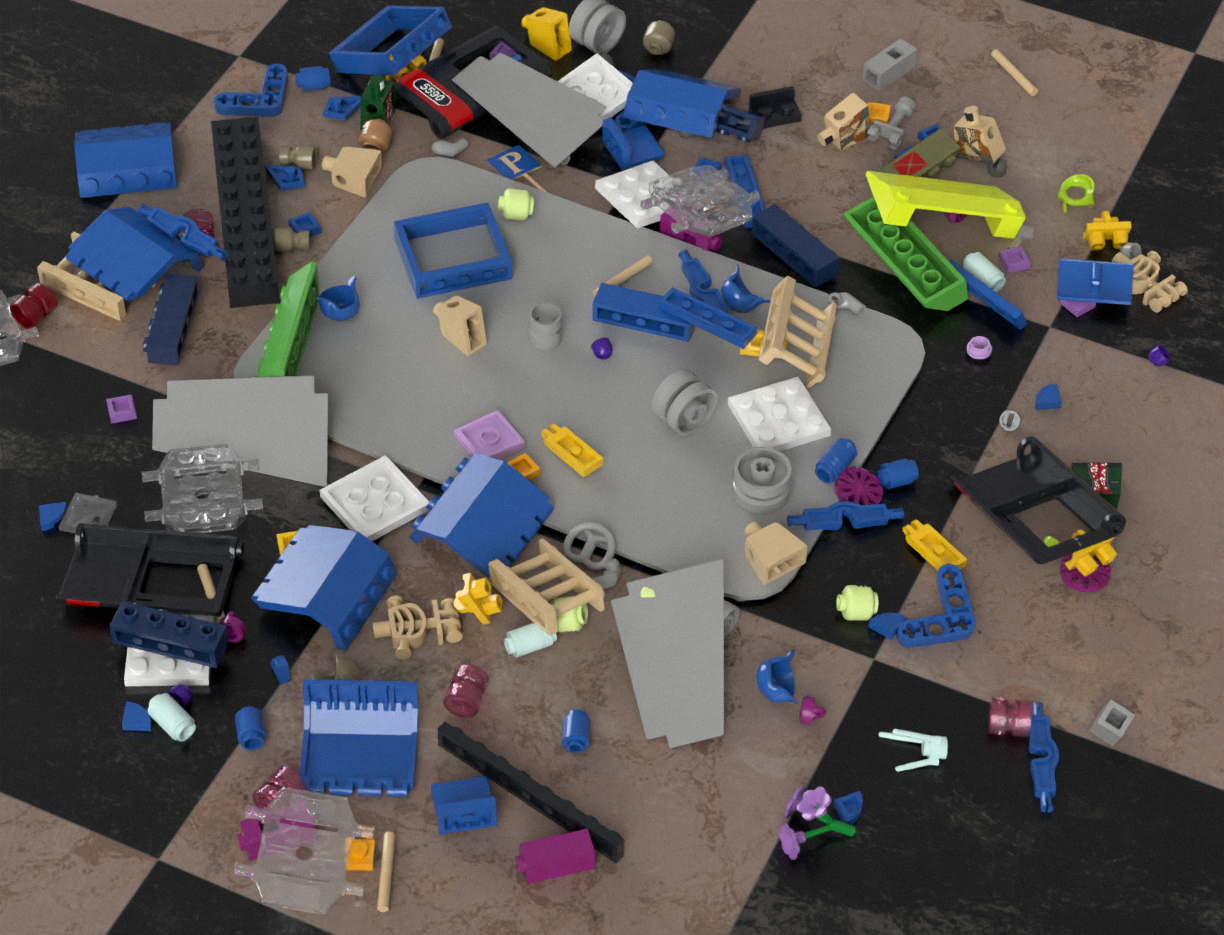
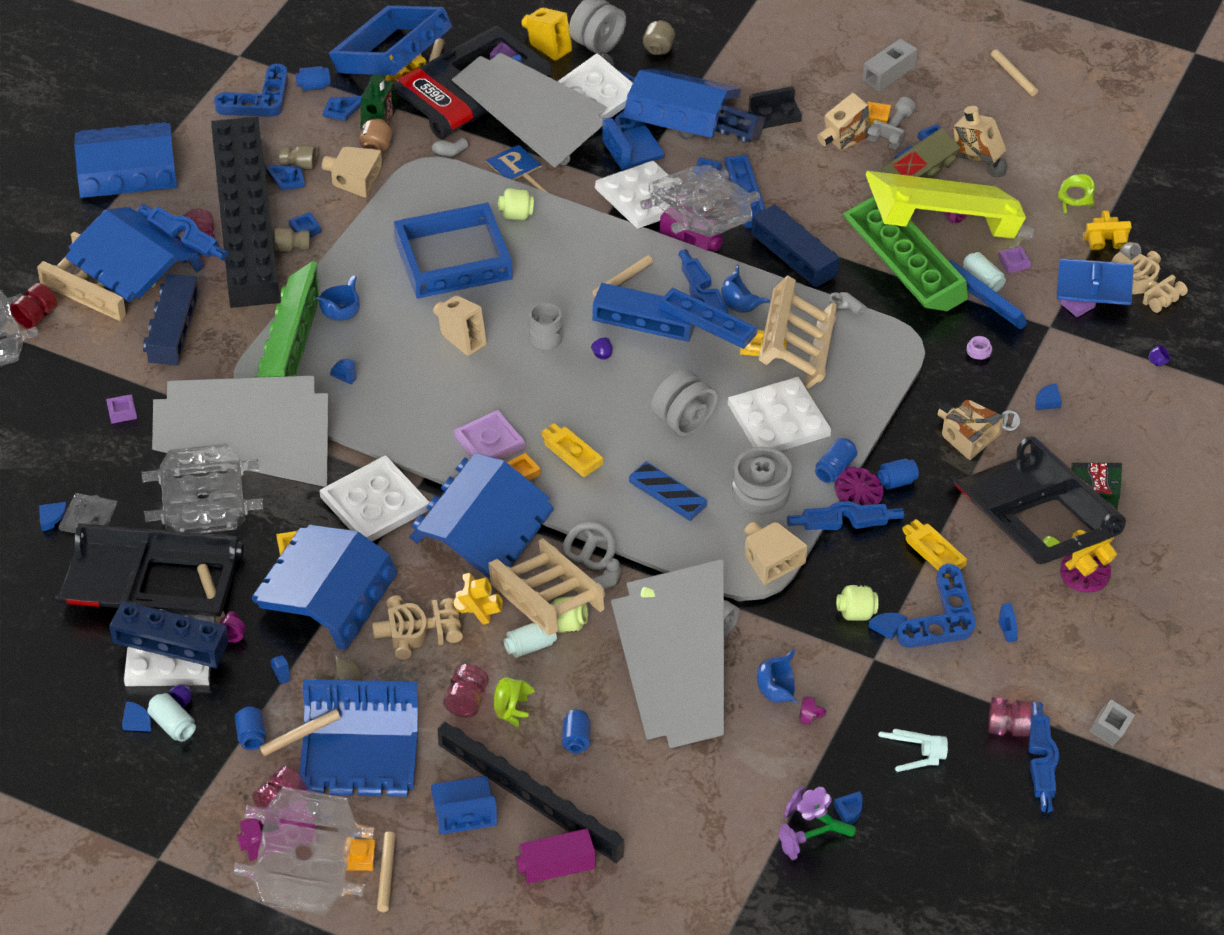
none -> tan bar [259,708,341,757]
none -> blue tile [330,359,356,385]
none -> lime piece [494,677,535,727]
none -> blue tile [629,461,707,521]
none -> torso [937,400,1003,460]
none -> blue tile [998,603,1017,642]

